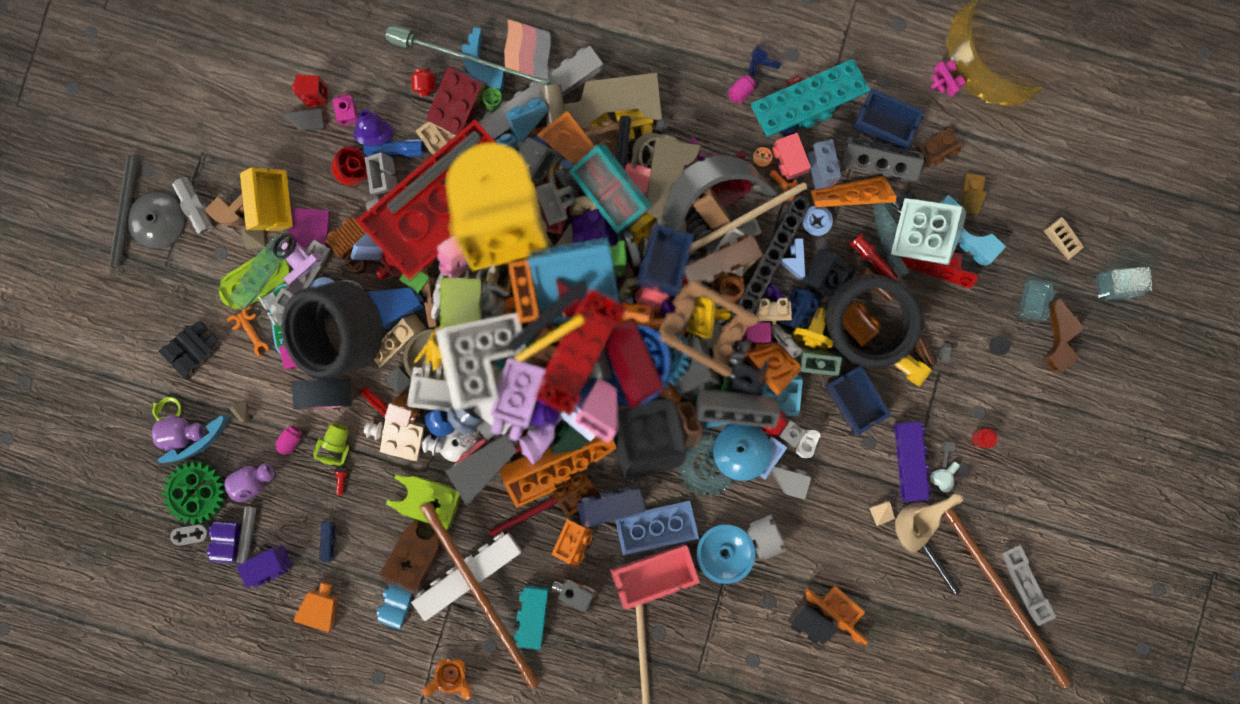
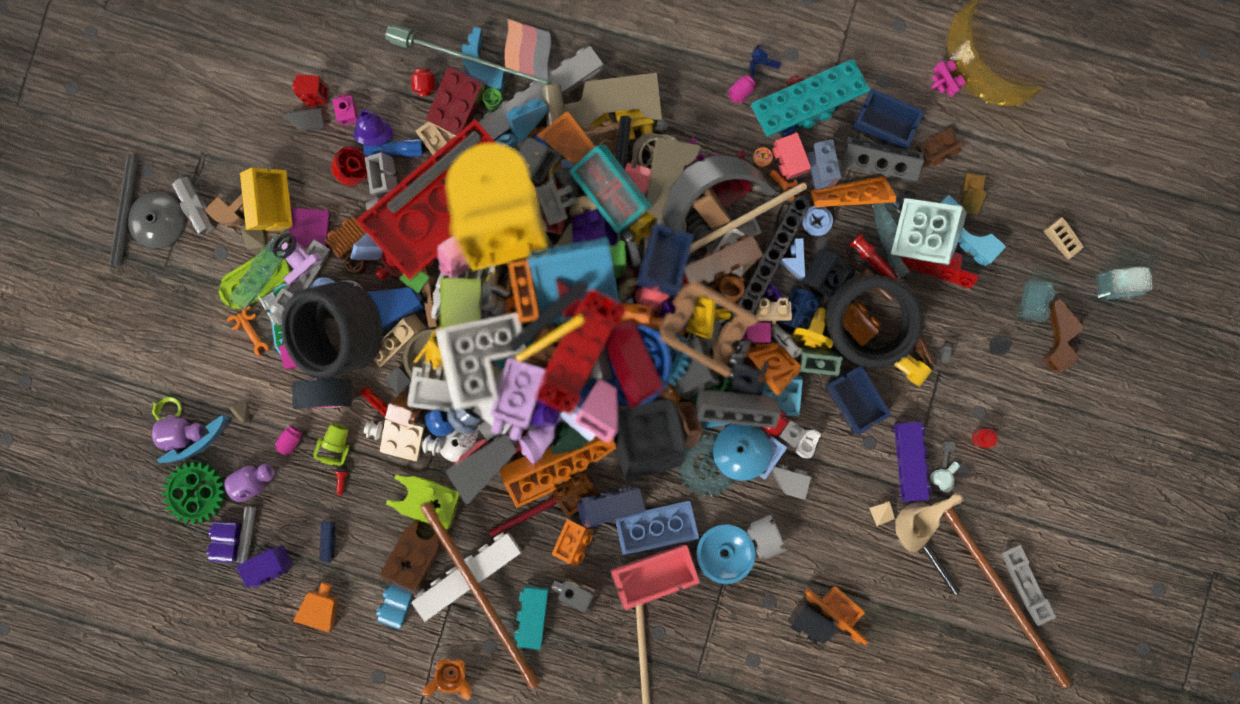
black hips [158,321,221,379] -> none
light grey beam [170,524,209,546] -> none

